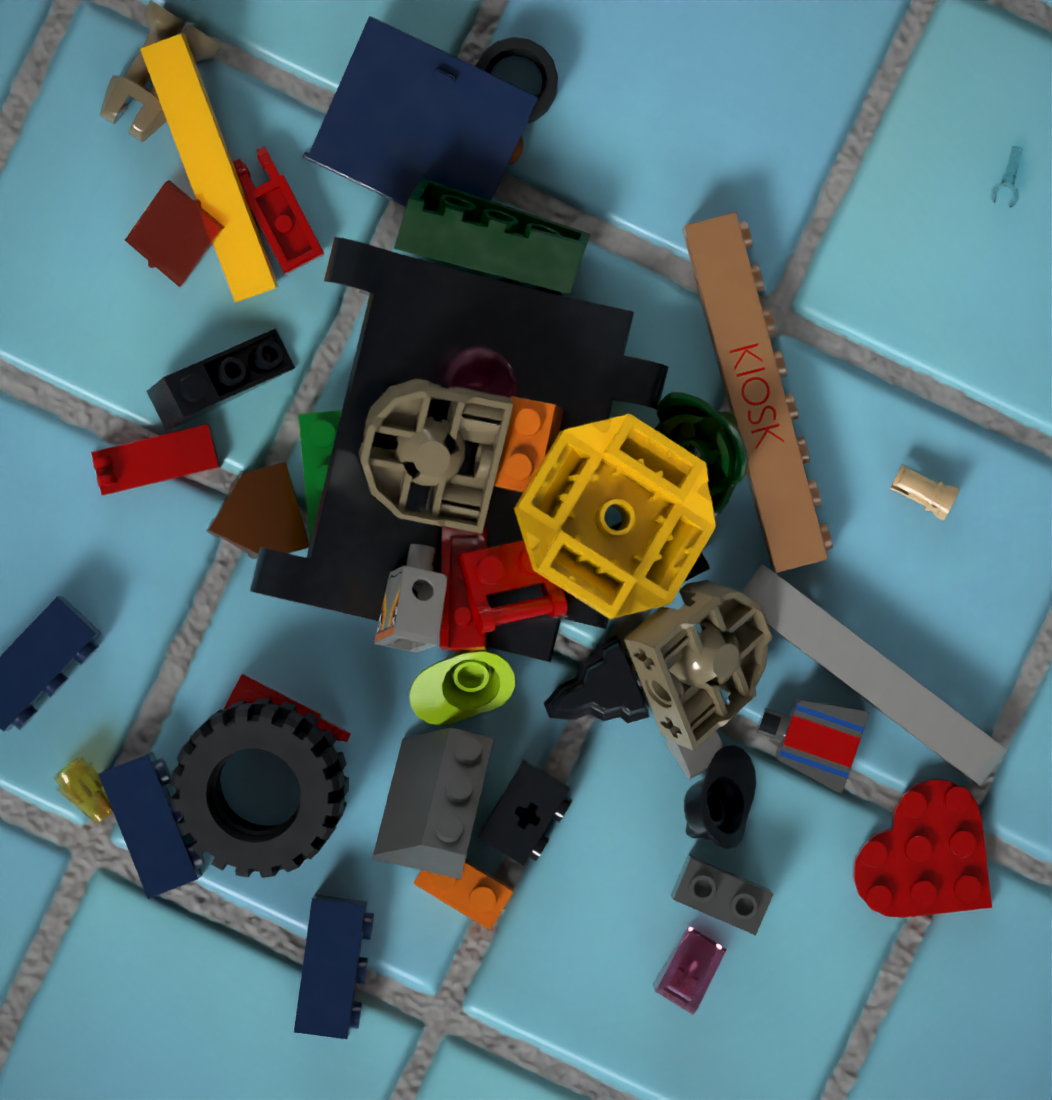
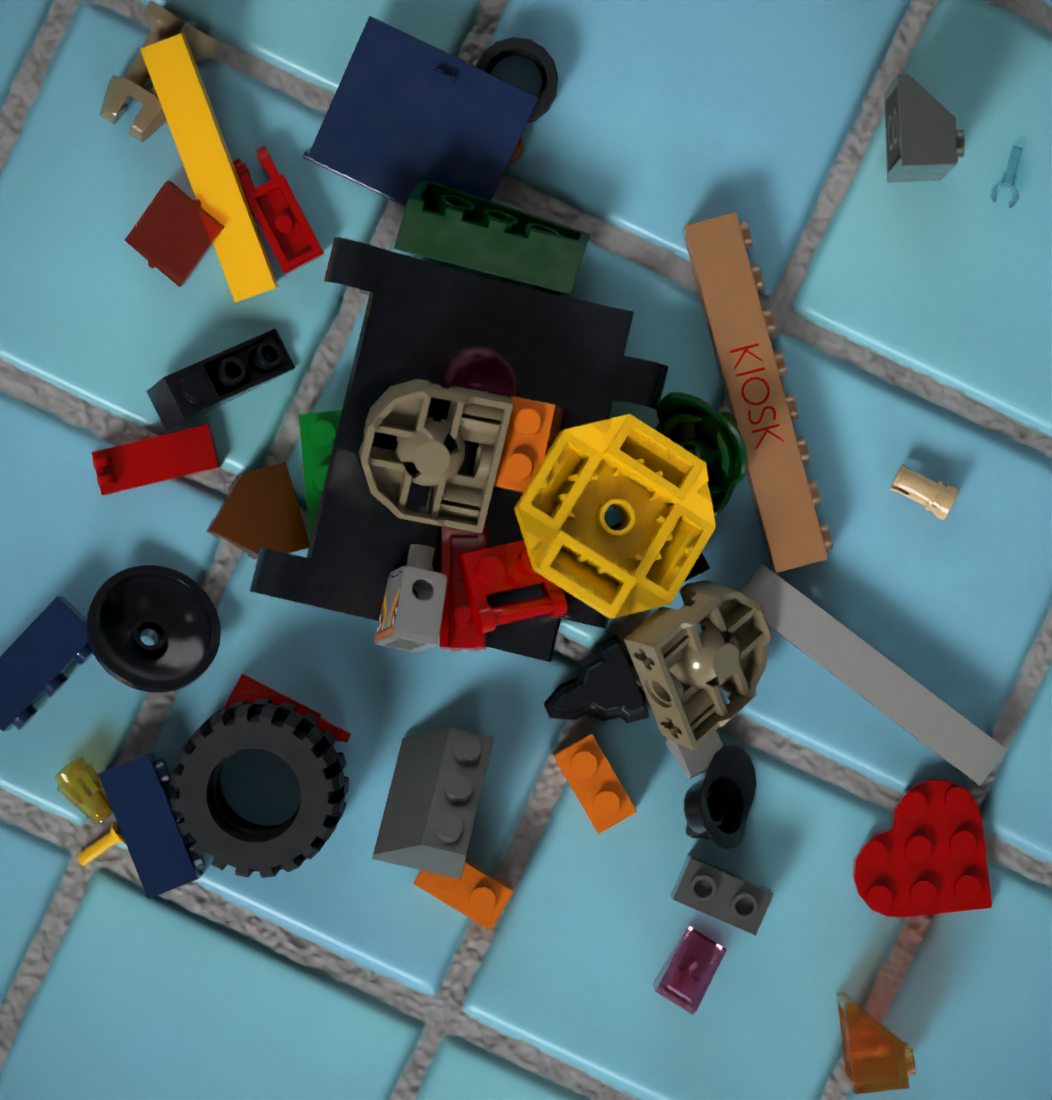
dark blue brick [294,894,374,1039] -> none
lime piece [409,649,515,725] -> none
black brick [478,759,573,866] -> none
torso [756,699,870,793] -> none
none -> yellow piece [77,822,126,866]
none -> black dish [86,565,221,693]
none -> orange brick [553,732,637,834]
none -> clear orange slope [836,992,916,1094]
none -> dark grey slope [884,73,965,183]

